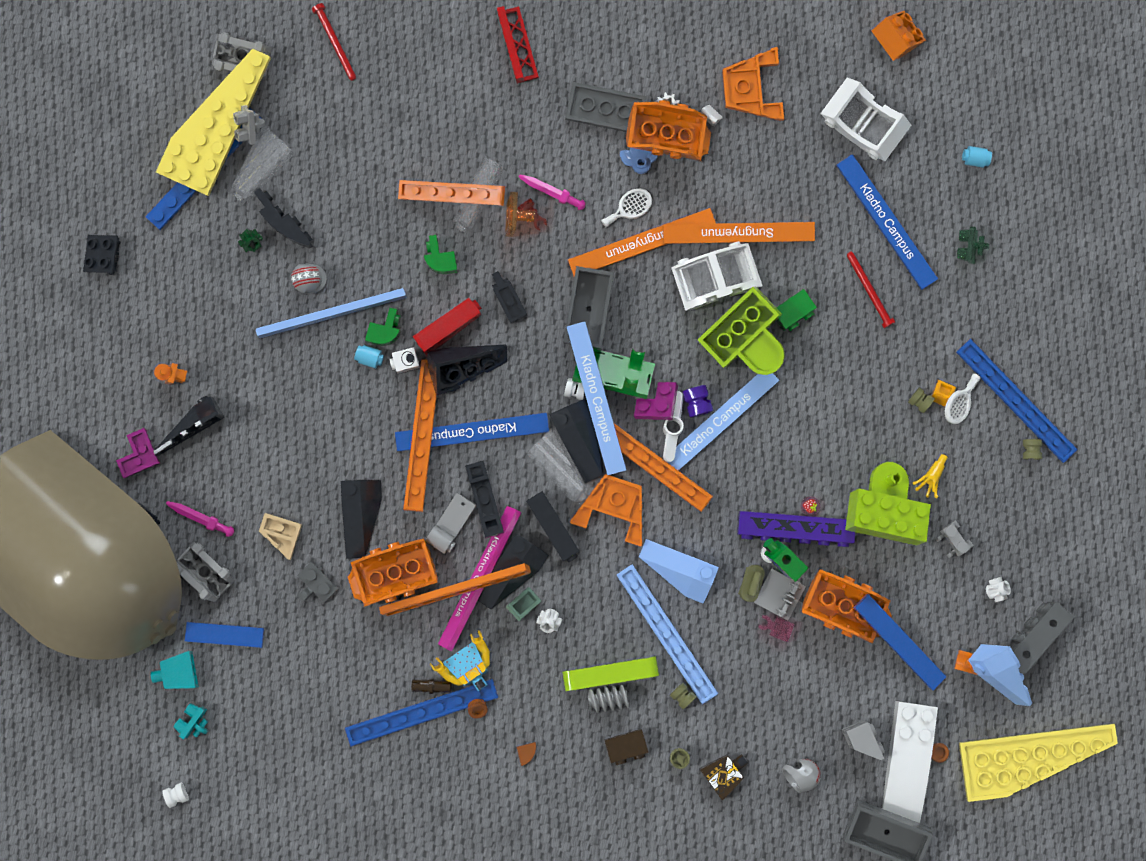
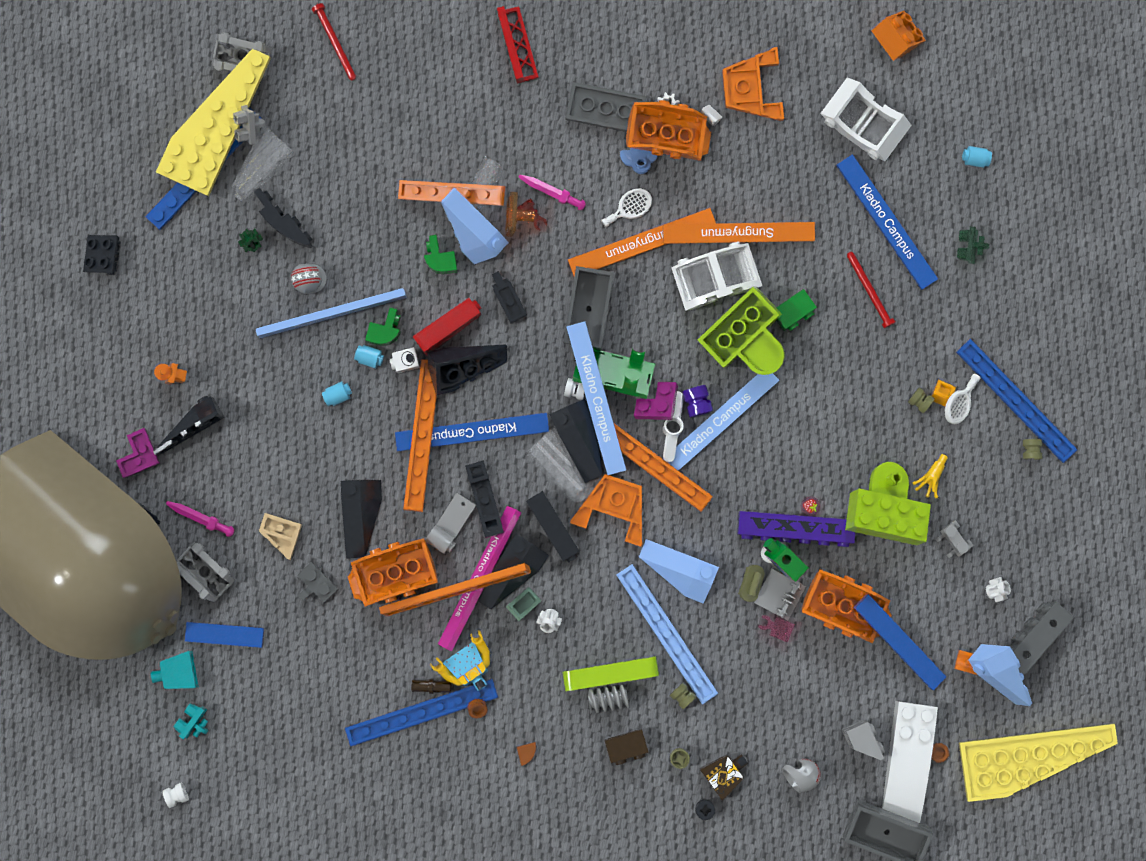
none -> medium azure brick [322,381,352,406]
none -> light blue wedge [441,188,509,264]
none -> black wheel [695,799,715,820]

